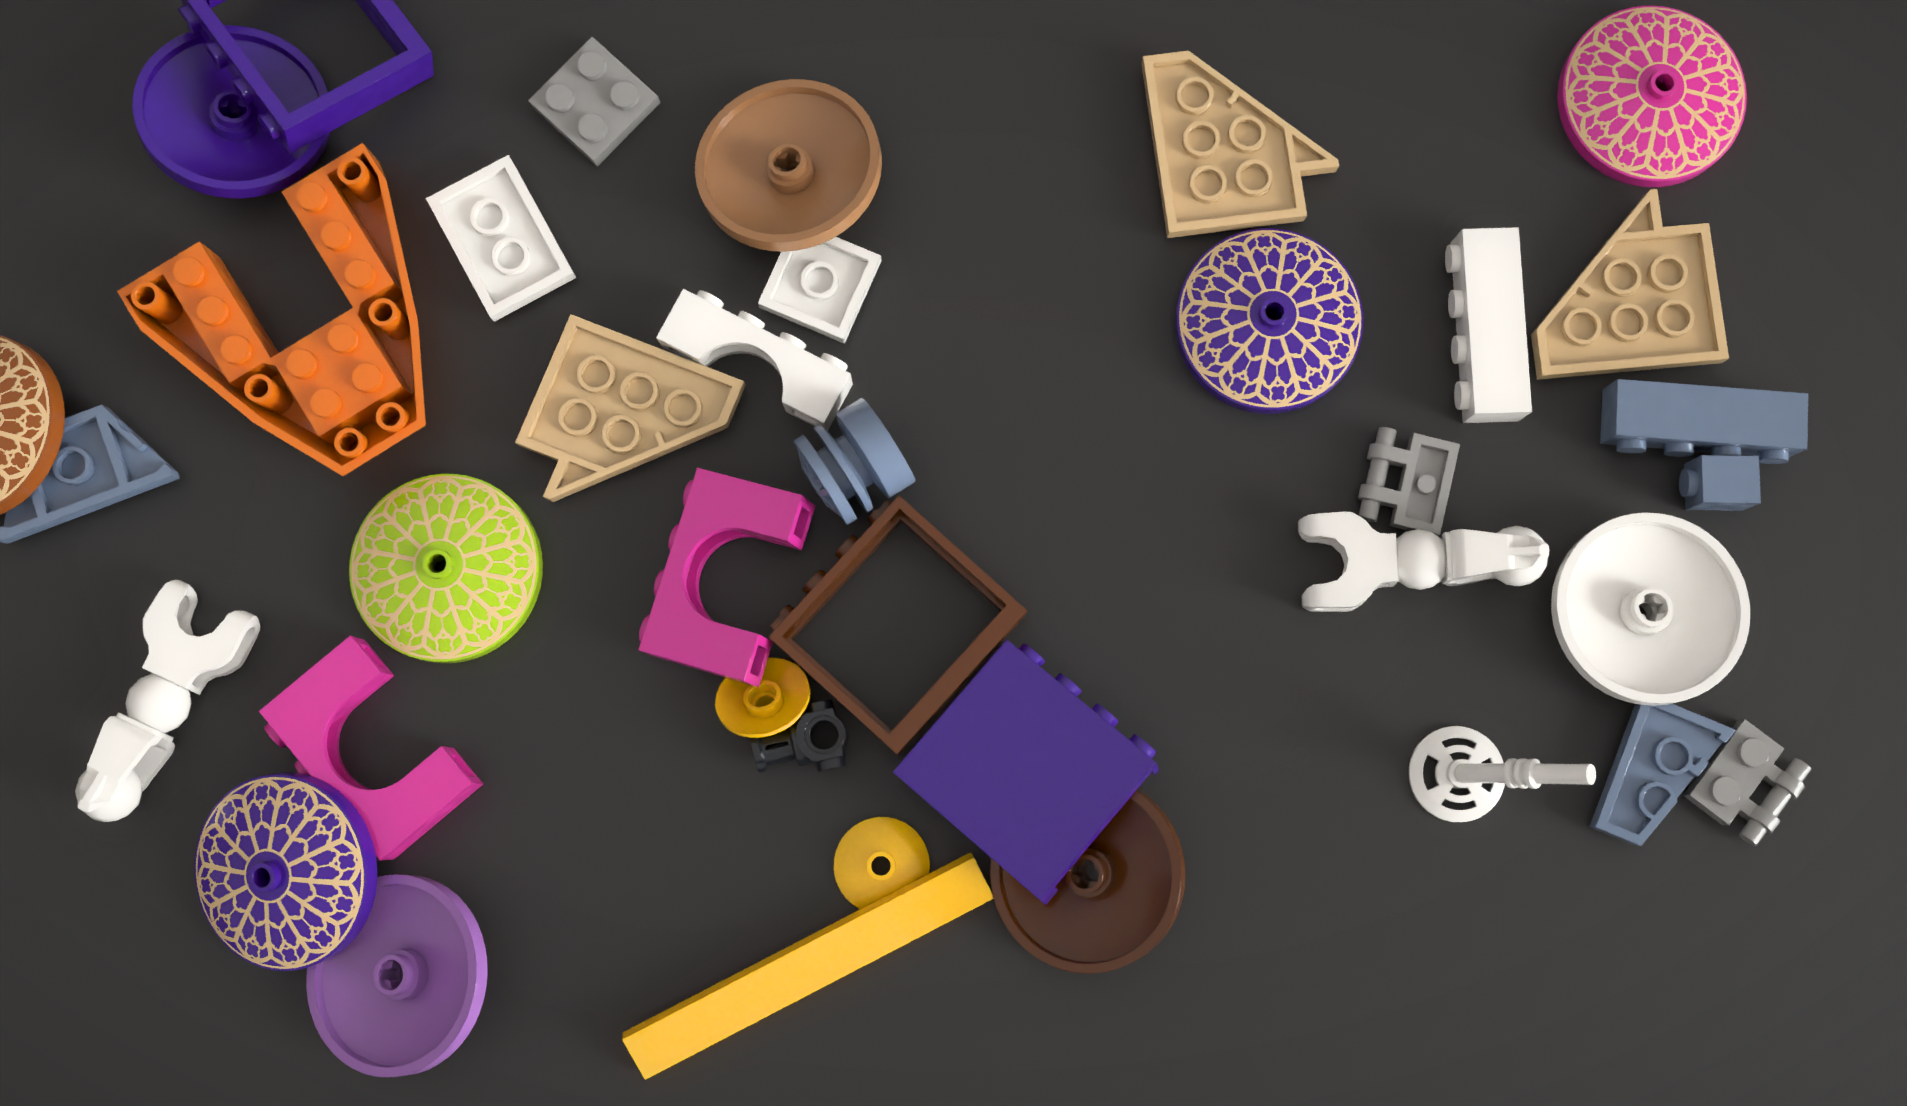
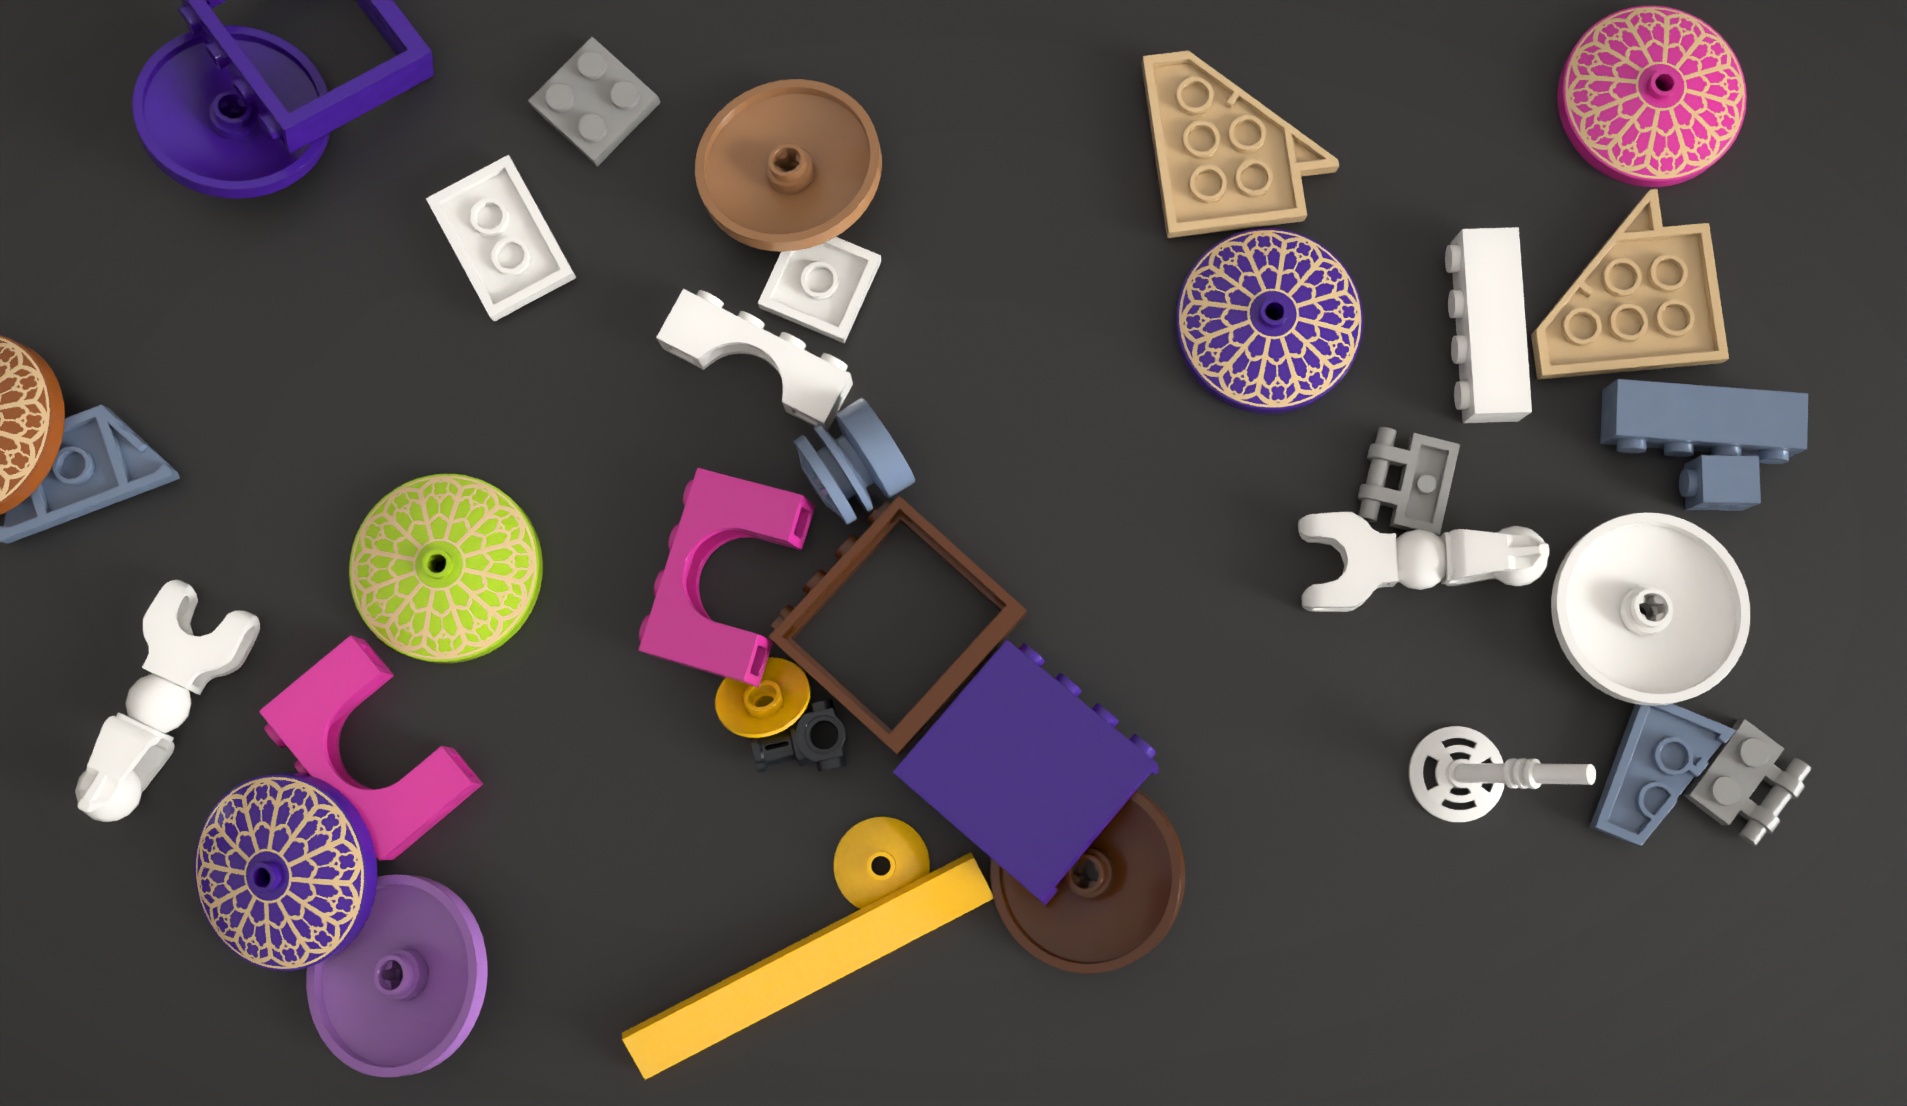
orange piece [117,143,426,476] -> none
tan wing [515,314,746,502] -> none

